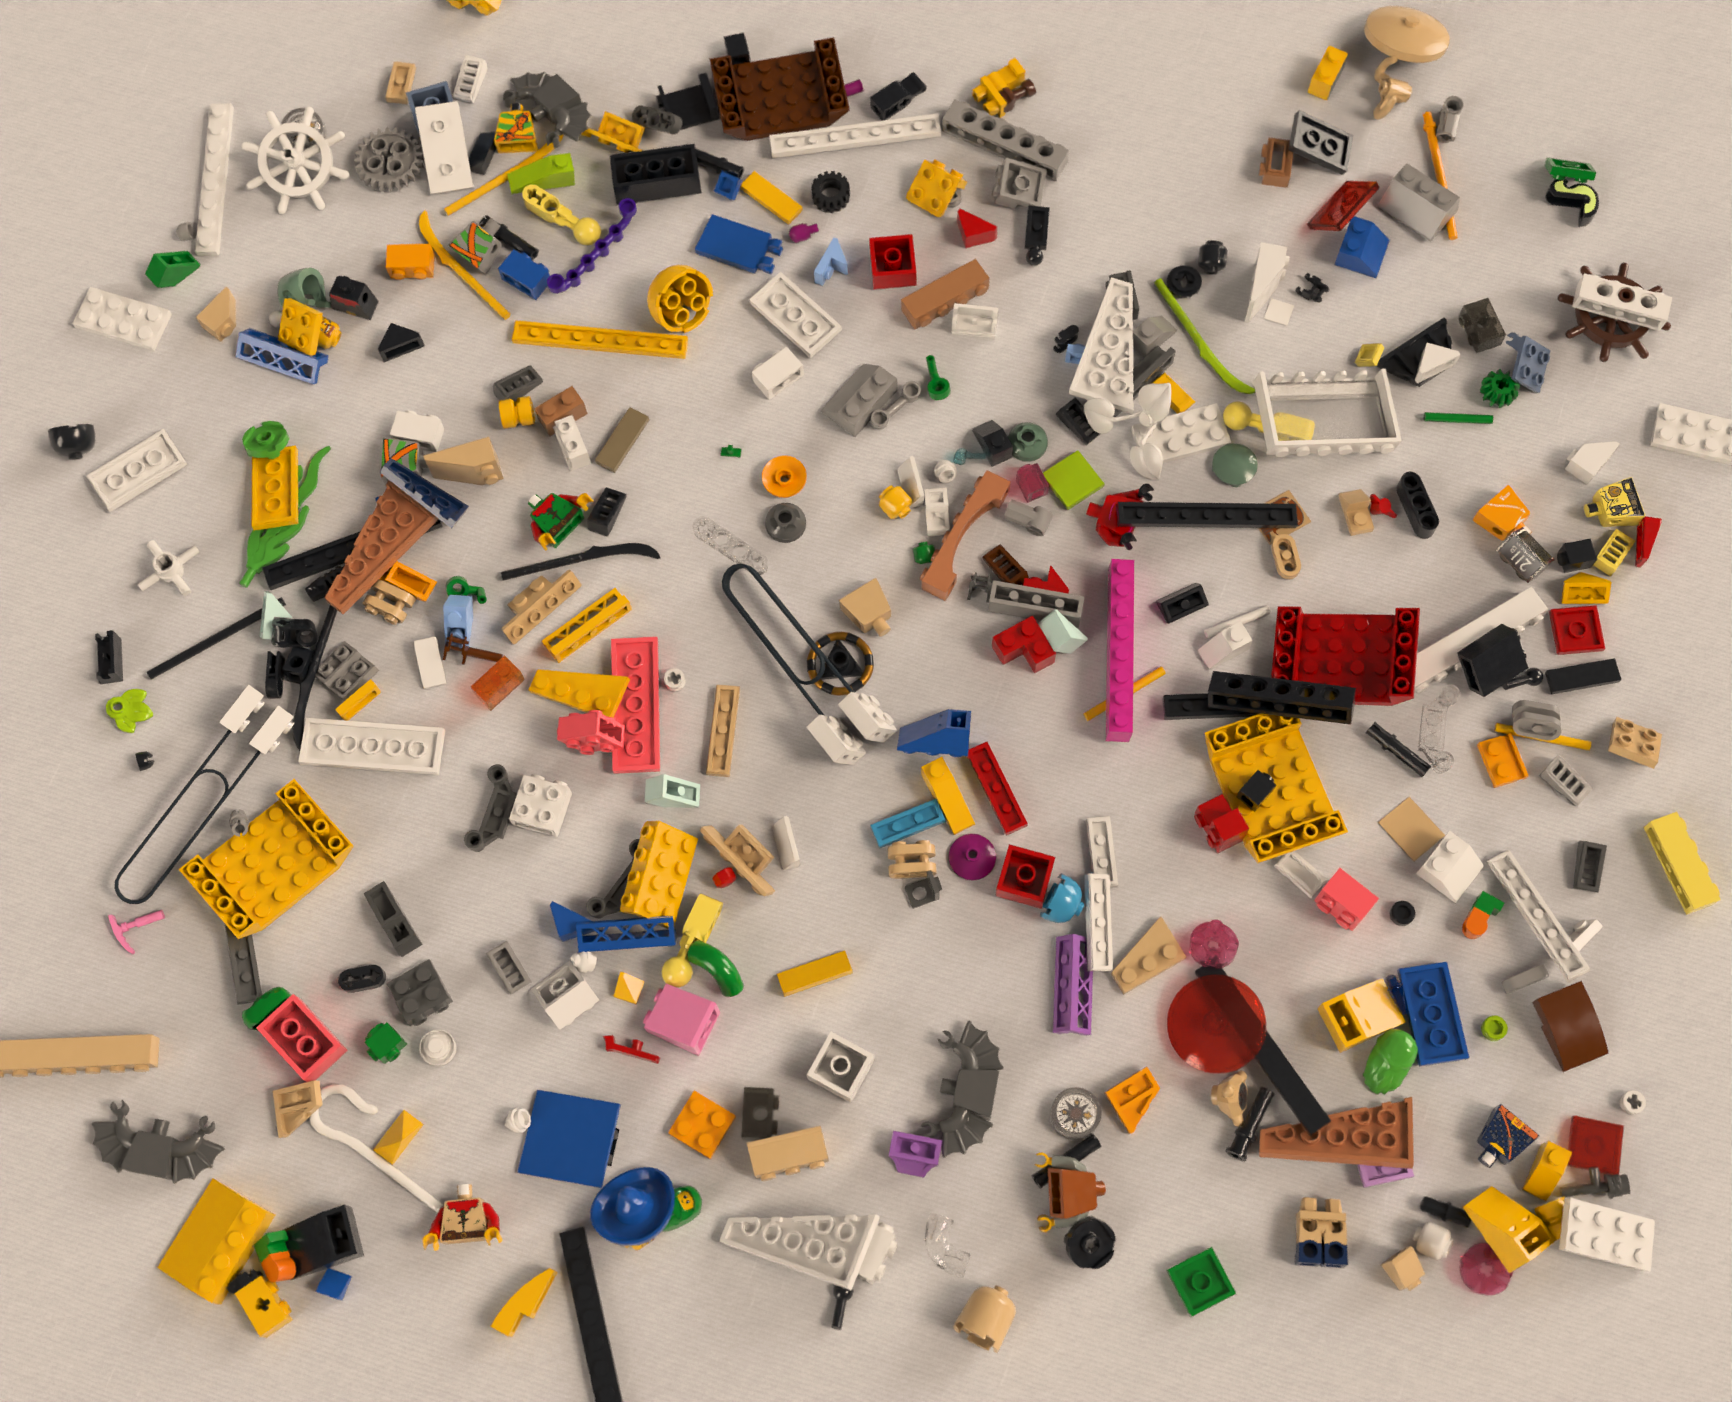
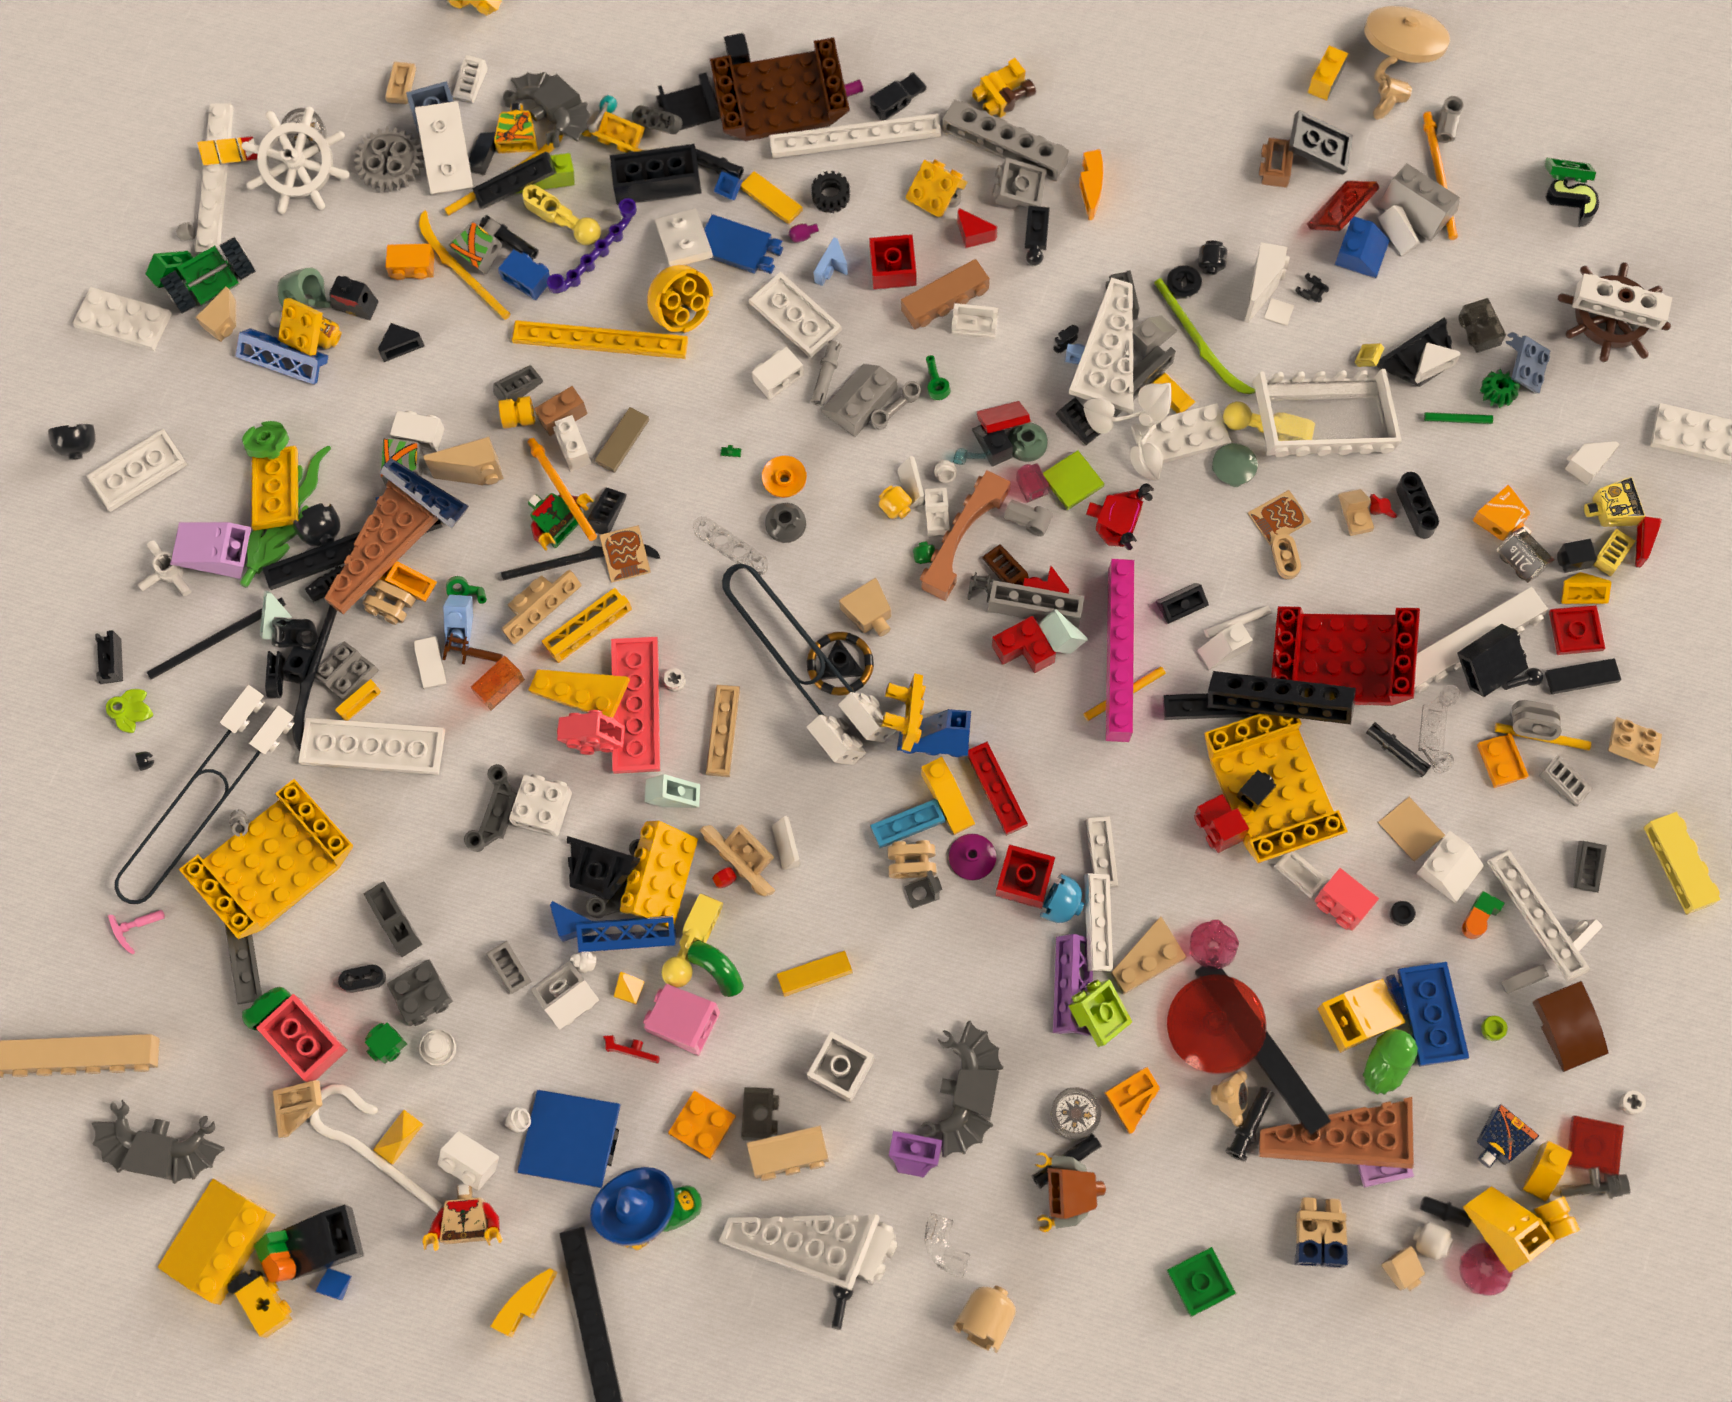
black plate [1064,1216,1116,1269] -> none
black plate [1116,502,1298,528] -> none
white plate [1559,1198,1655,1271] -> none
none -> plate [160,237,256,314]
none -> lavender slope [171,522,251,579]
none -> yellow sticker [197,136,258,165]
none -> black cylinder [292,503,340,546]
none -> white brick [437,1131,499,1190]
none -> black plate [472,152,556,209]
none -> light orange bar [527,438,597,541]
none -> black wing [567,836,640,899]
none -> hinge [588,95,618,133]
none -> sticker [599,525,651,583]
none -> white plate [655,208,713,266]
none -> light grey pin [810,340,842,406]
none -> yellow plate [881,673,926,752]
none -> red tile [976,401,1031,433]
none -> lime plate [1068,979,1132,1047]
none -> light orange slope [1079,149,1103,221]
none -> white slope [1378,205,1420,256]

